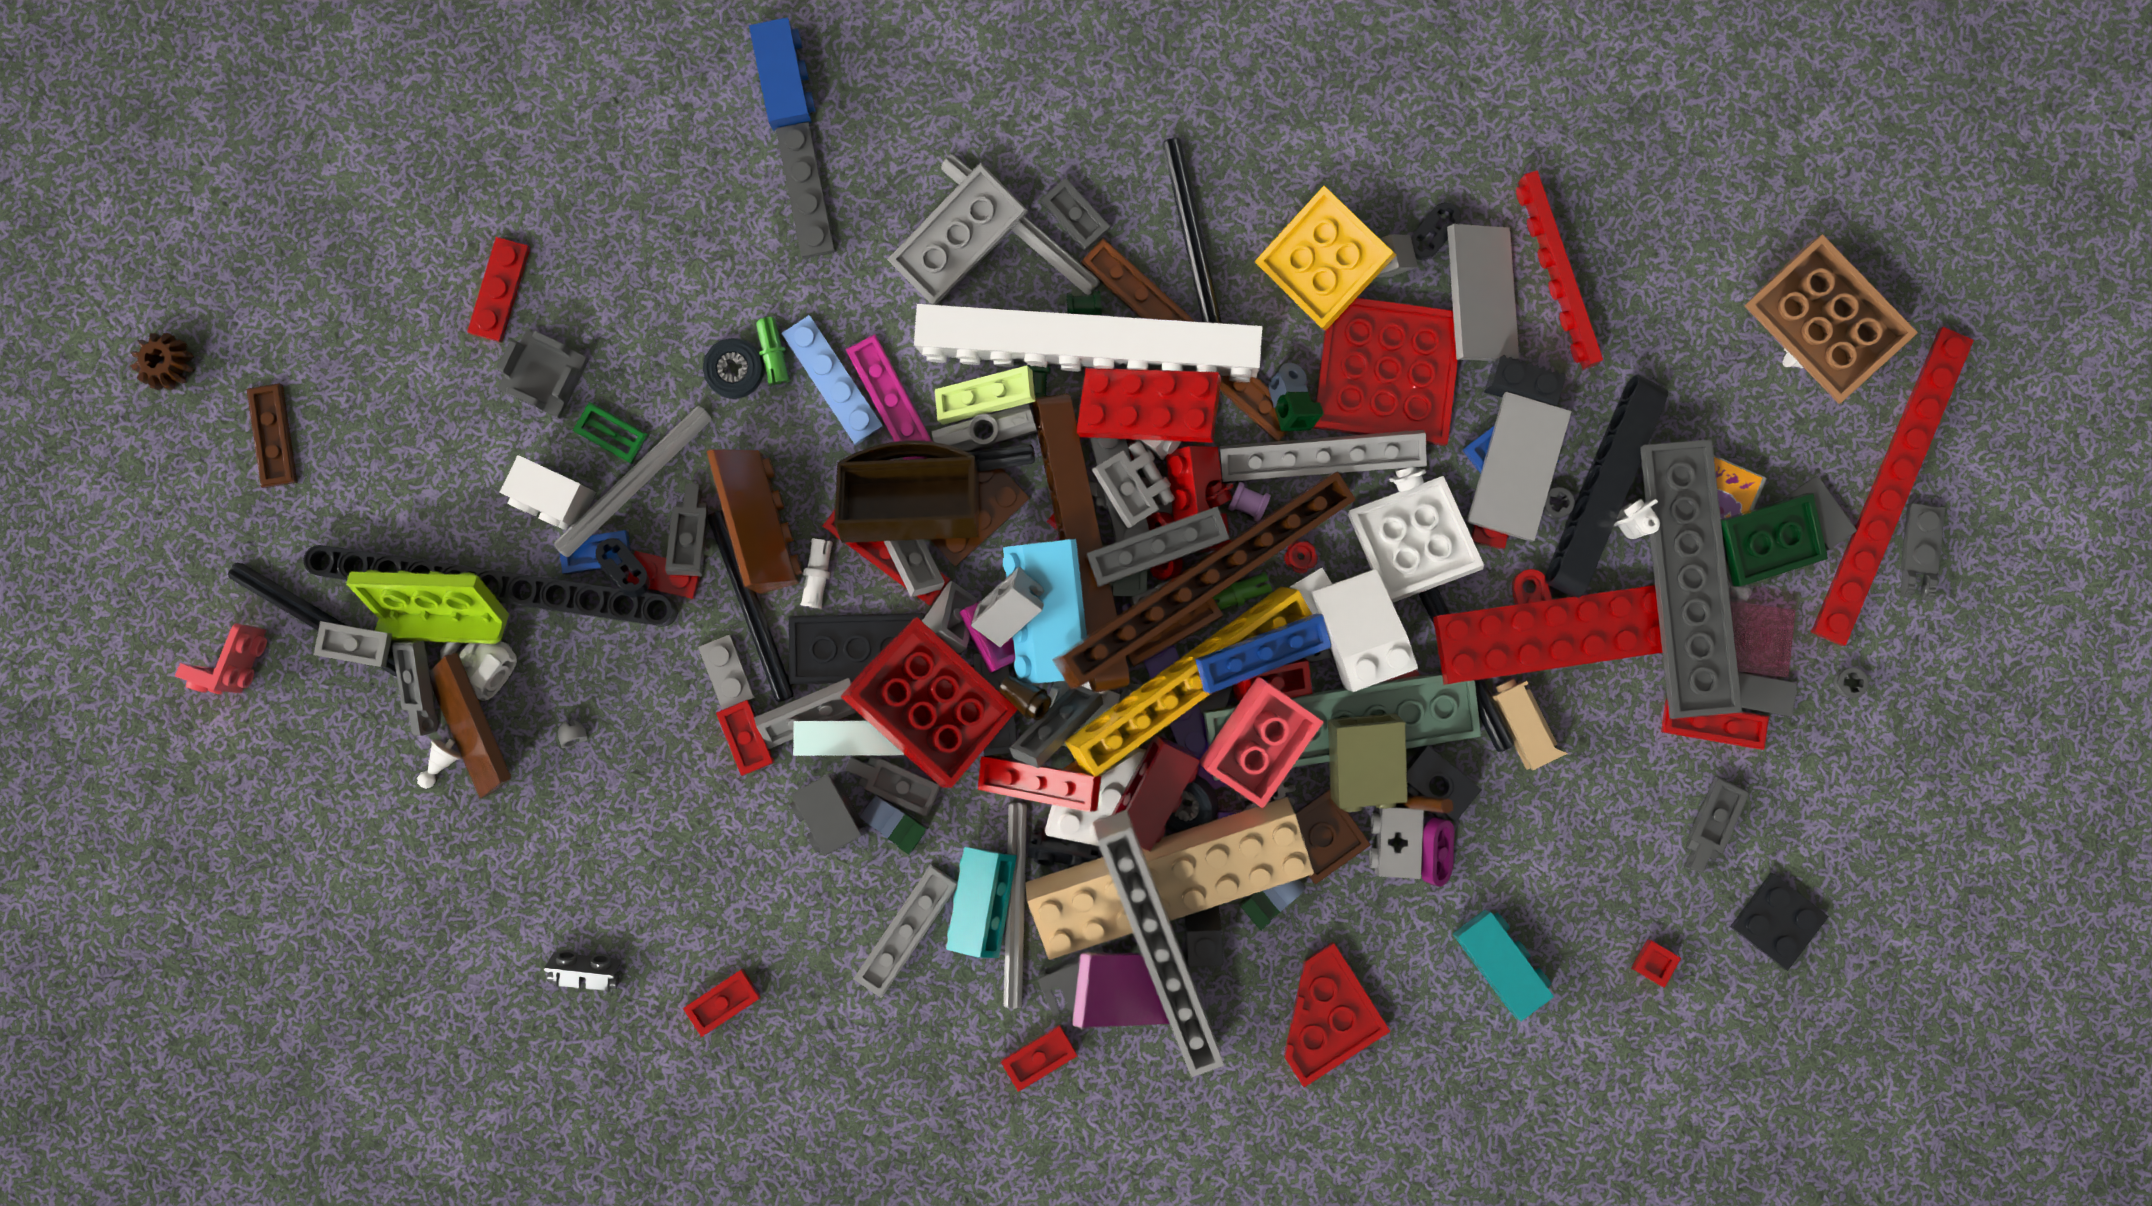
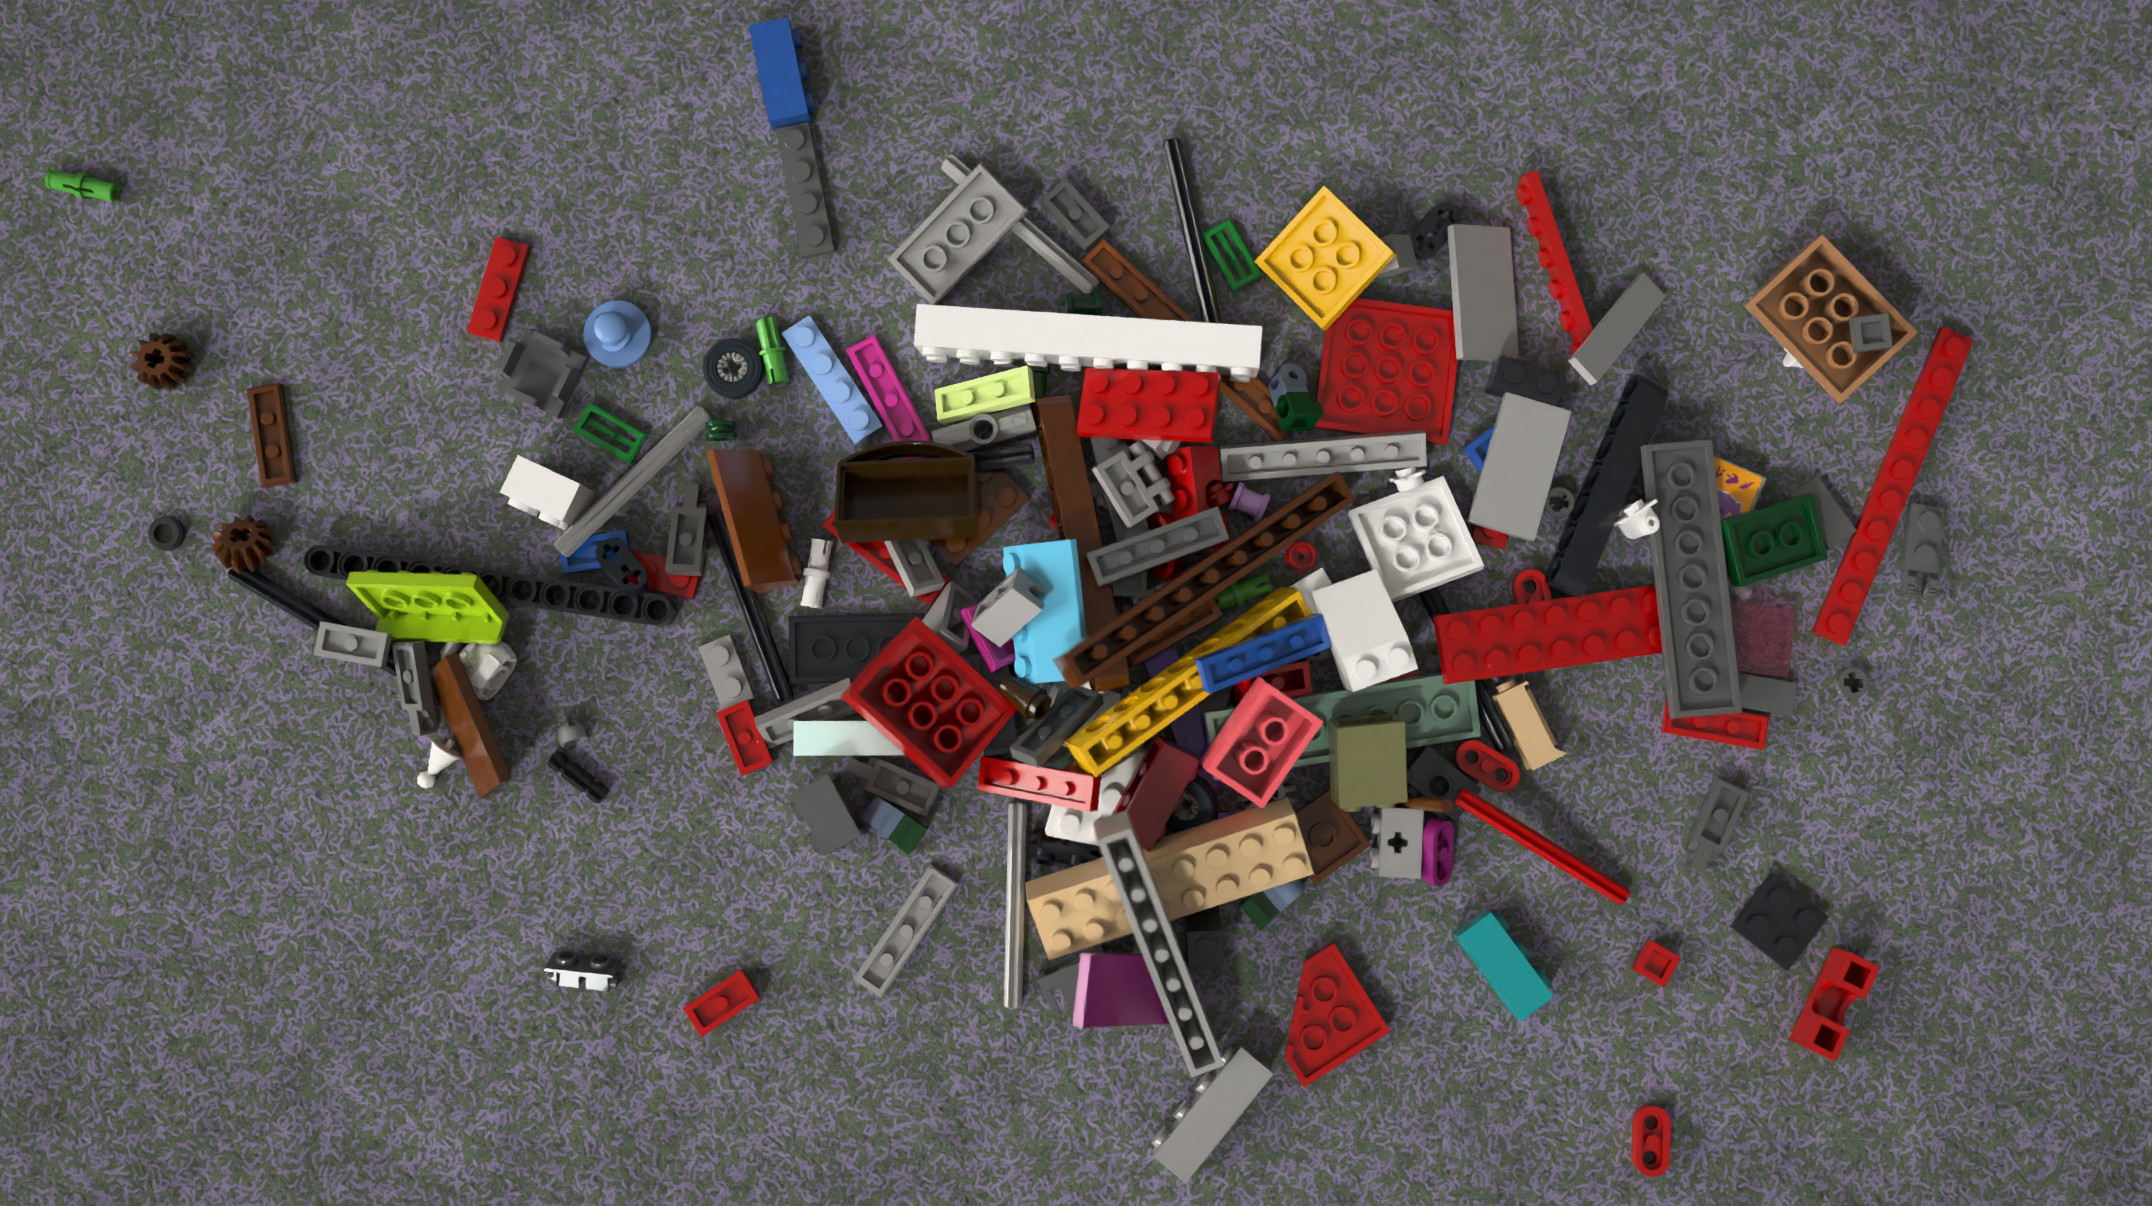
coral bracket [175,623,267,695] -> none
brick [946,847,1017,958] -> none
red plate [1001,1024,1078,1092] -> none
none -> bright green pin [45,168,121,203]
none -> pearl dark grey tile [148,517,186,551]
none -> reddish brown gear [213,514,275,574]
none -> black axle [547,751,609,803]
none -> medium blue plate [583,300,652,368]
none -> dark green bush [705,420,737,442]
none -> light grey brick [1152,1042,1273,1184]
none -> green tile [1202,218,1263,293]
none -> red plate [1453,740,1520,792]
none -> red axle [1455,788,1630,905]
none -> light grey tile [1568,272,1666,386]
none -> red plate [1631,1104,1671,1177]
none -> red arch [1788,947,1880,1062]
none -> dark grey plate [1849,313,1893,353]

